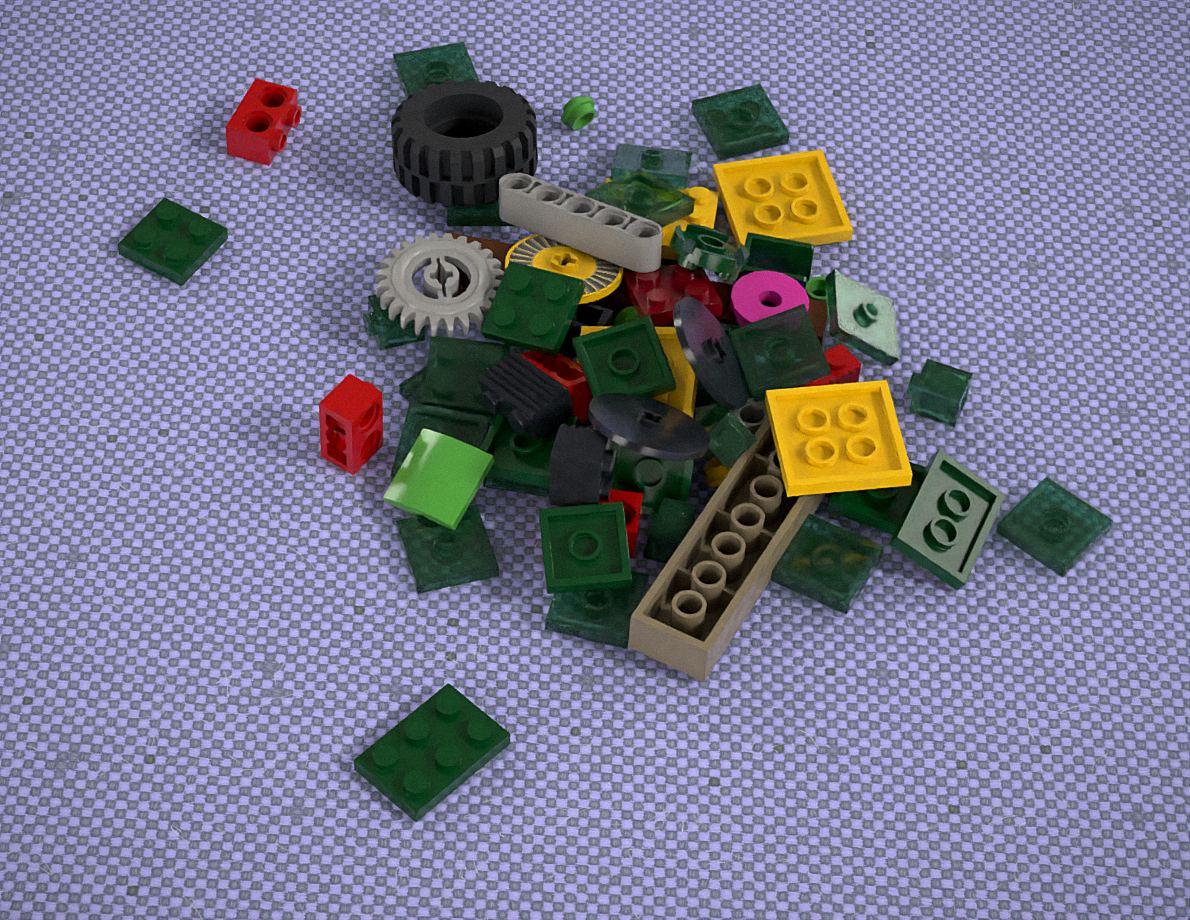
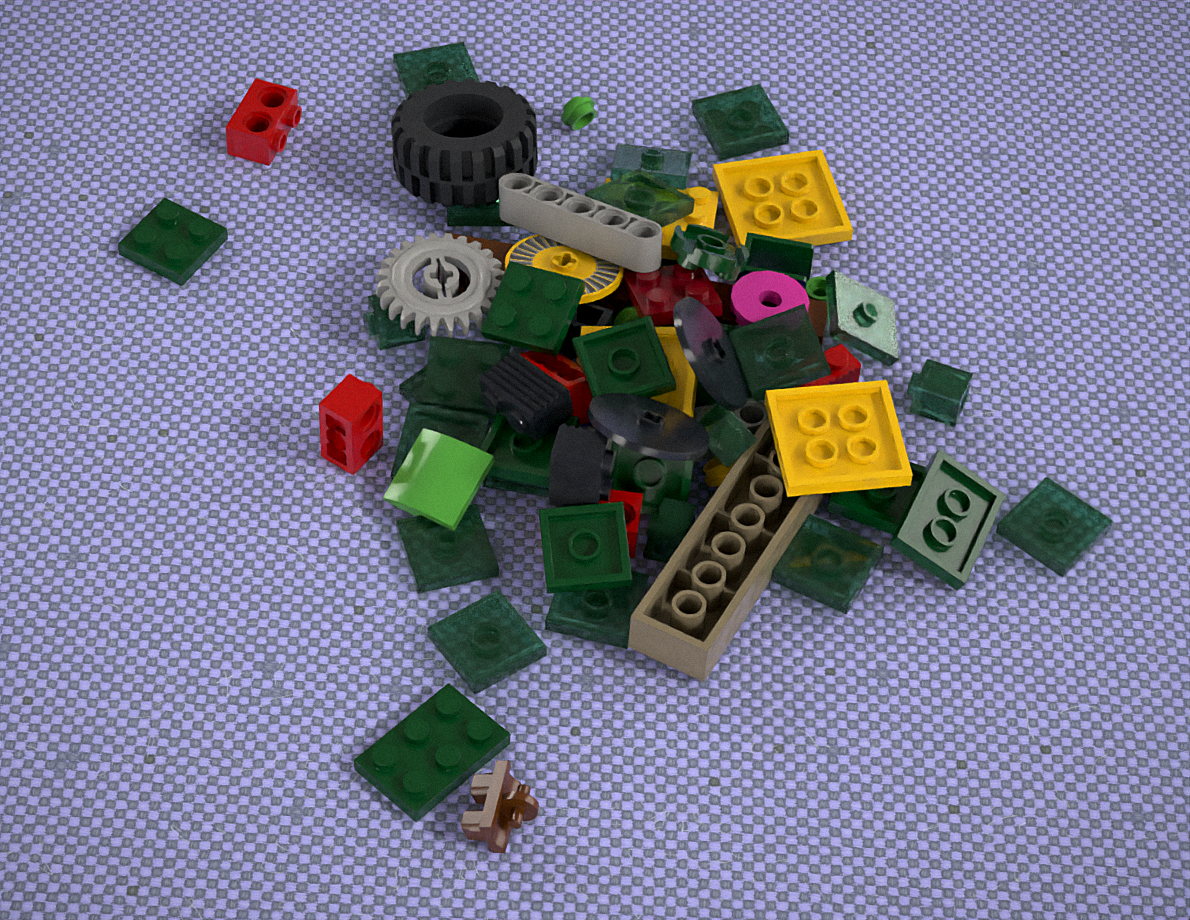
none -> clear green plate [427,589,547,695]
none -> reddish brown hips [461,760,540,853]

